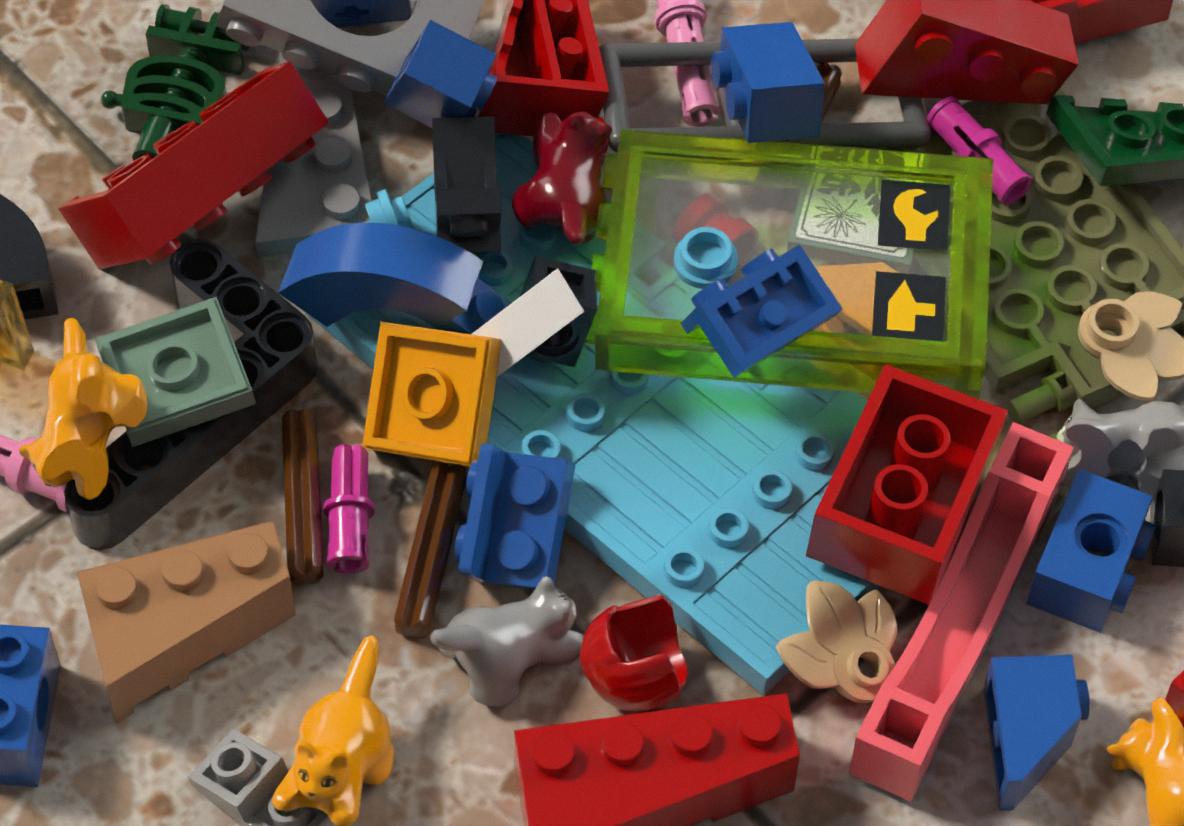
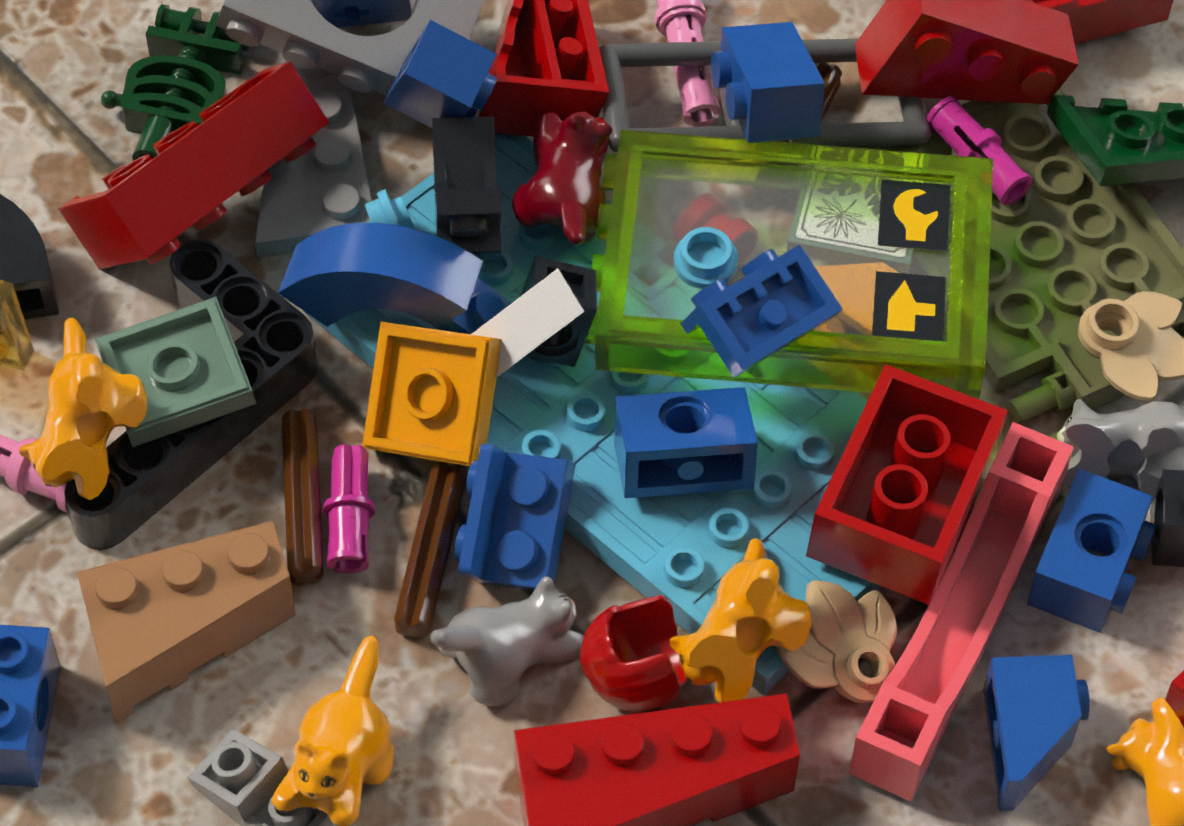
none -> blue brick [614,387,758,498]
none -> light orange animal [670,538,812,702]

